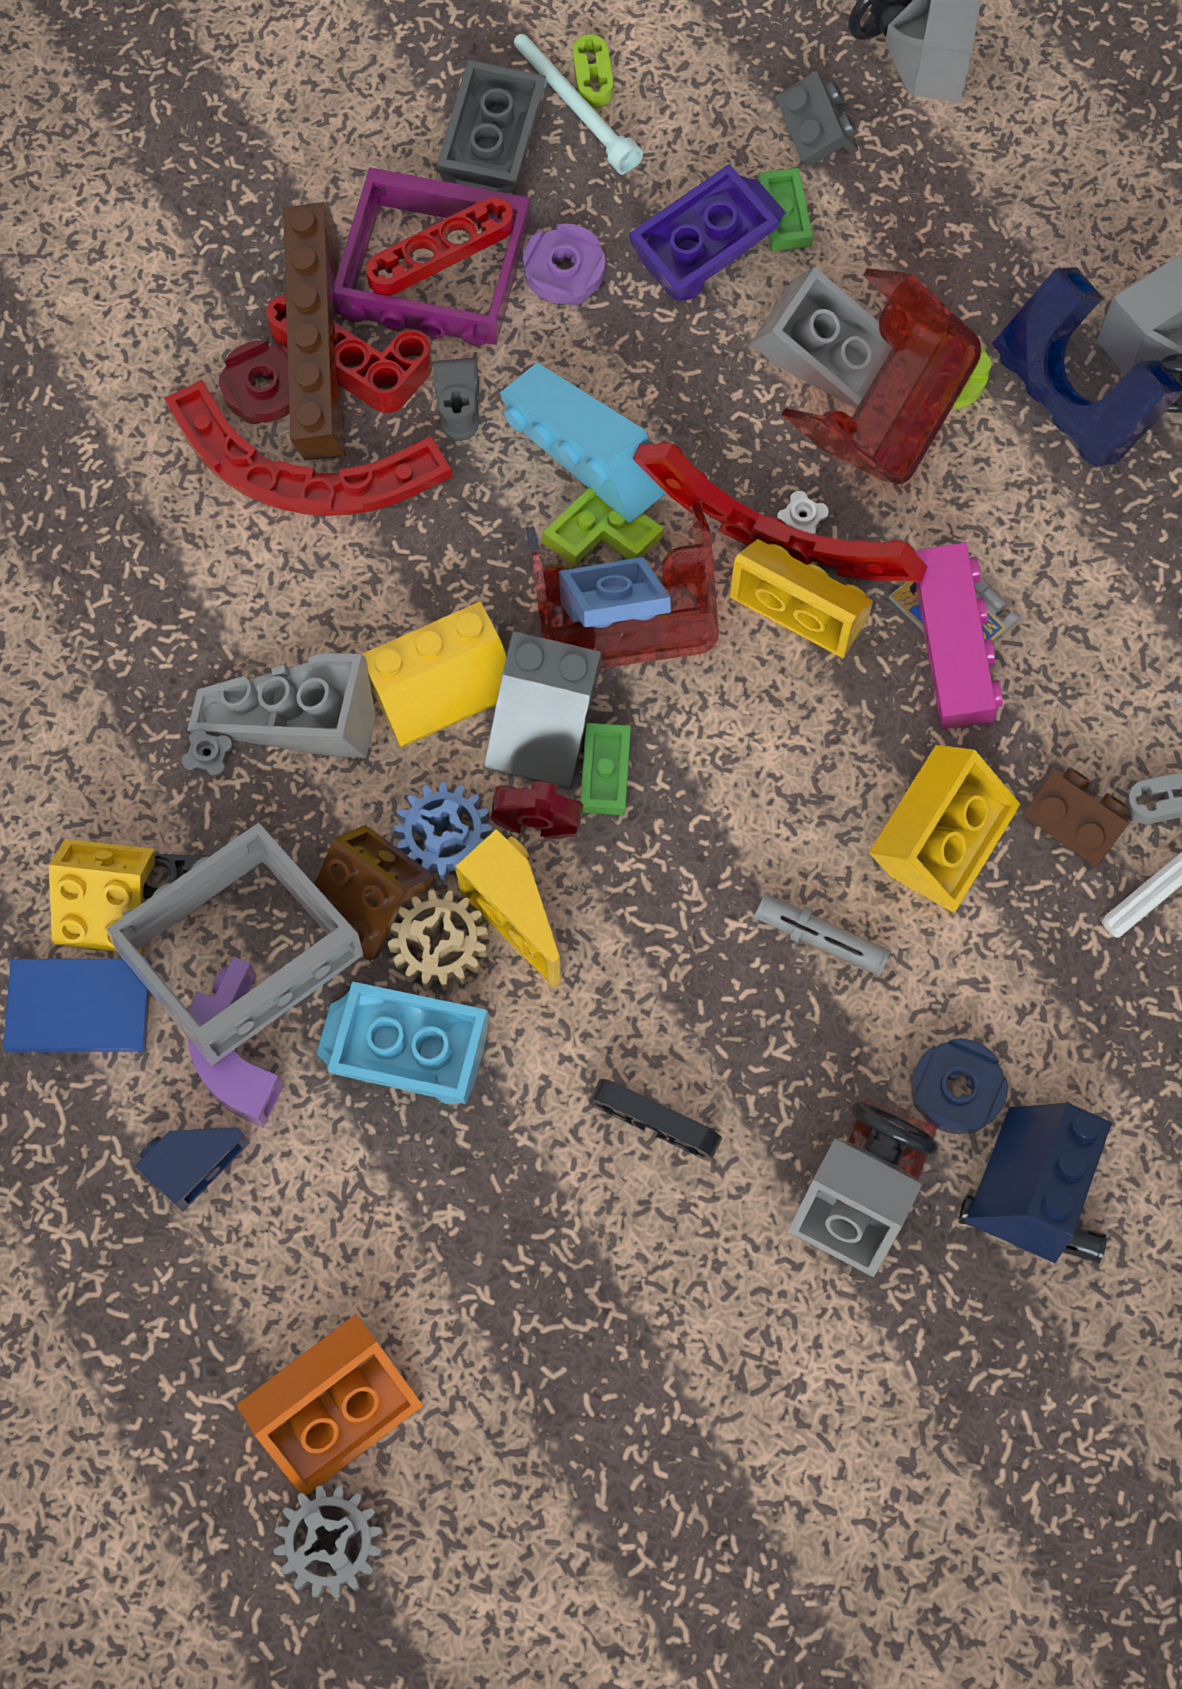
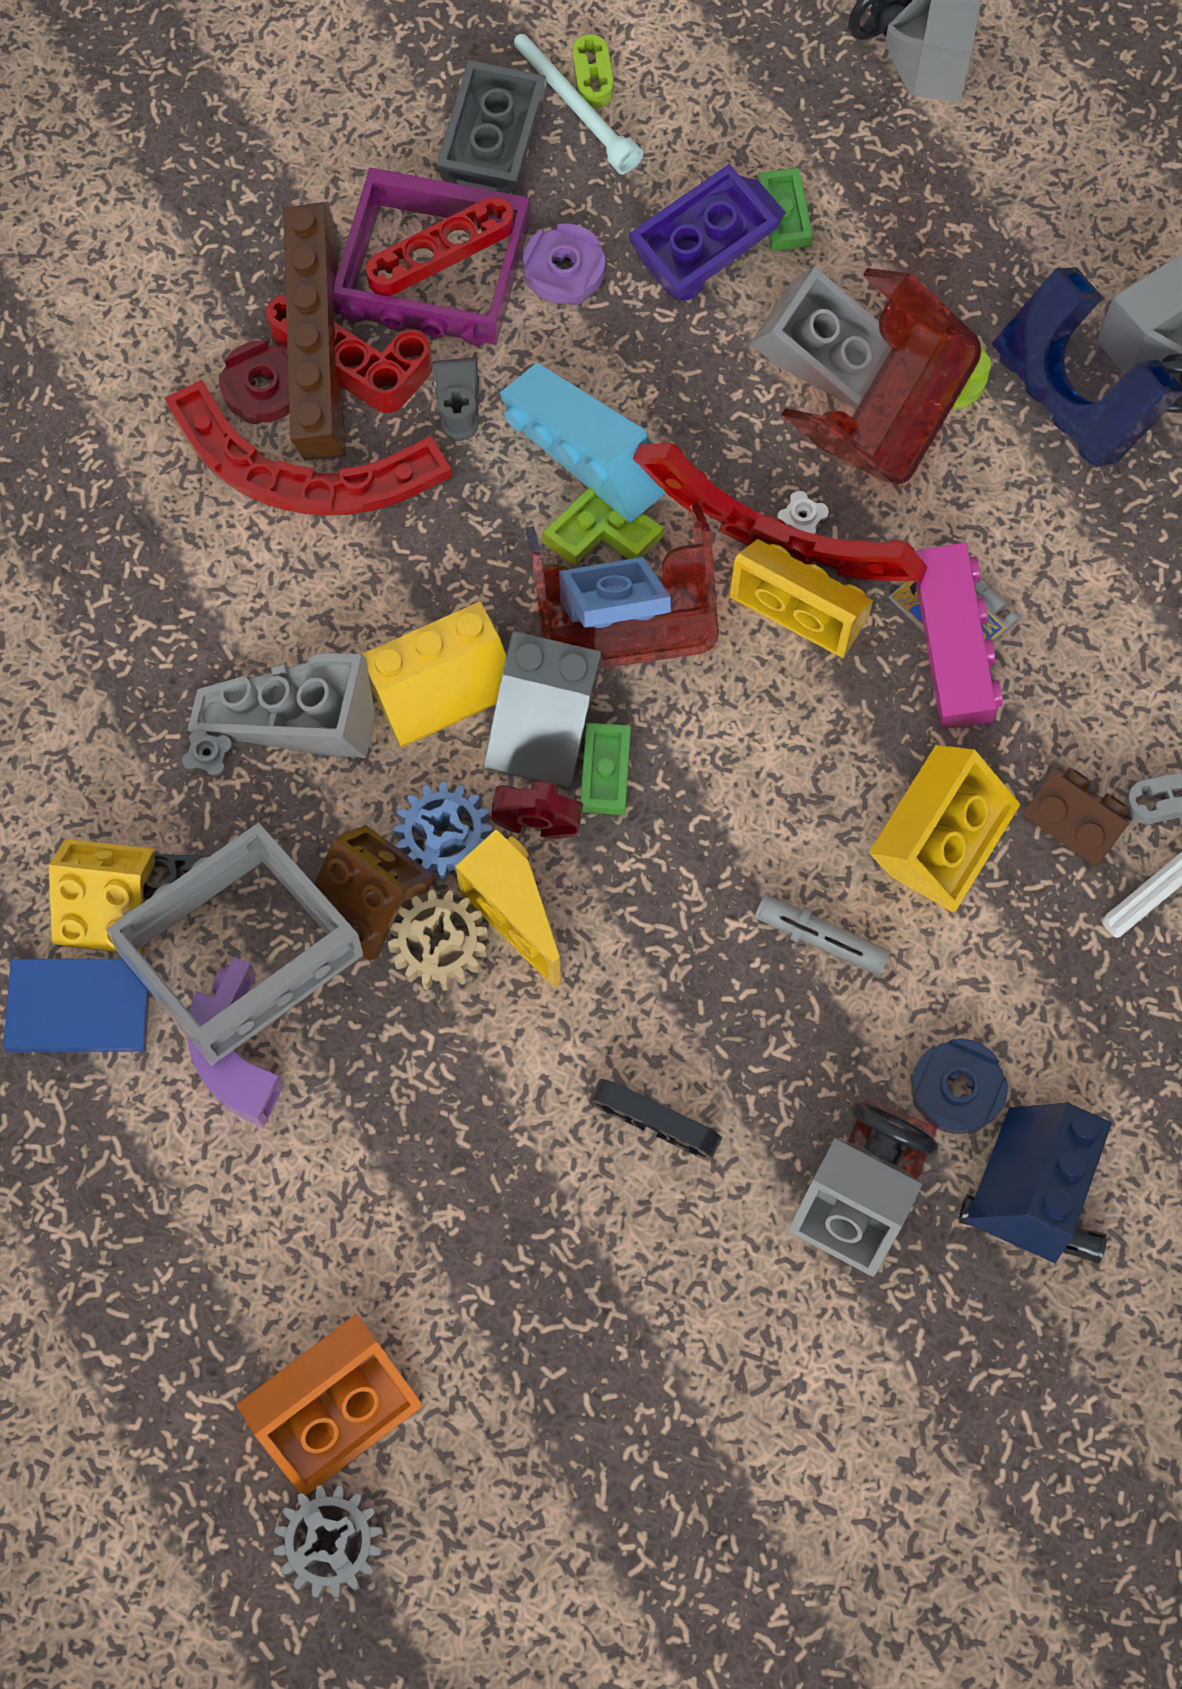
dark blue slope [135,1127,250,1212] -> none
medium azure slope [316,981,489,1104] -> none
dark grey bracket [775,70,859,166] -> none

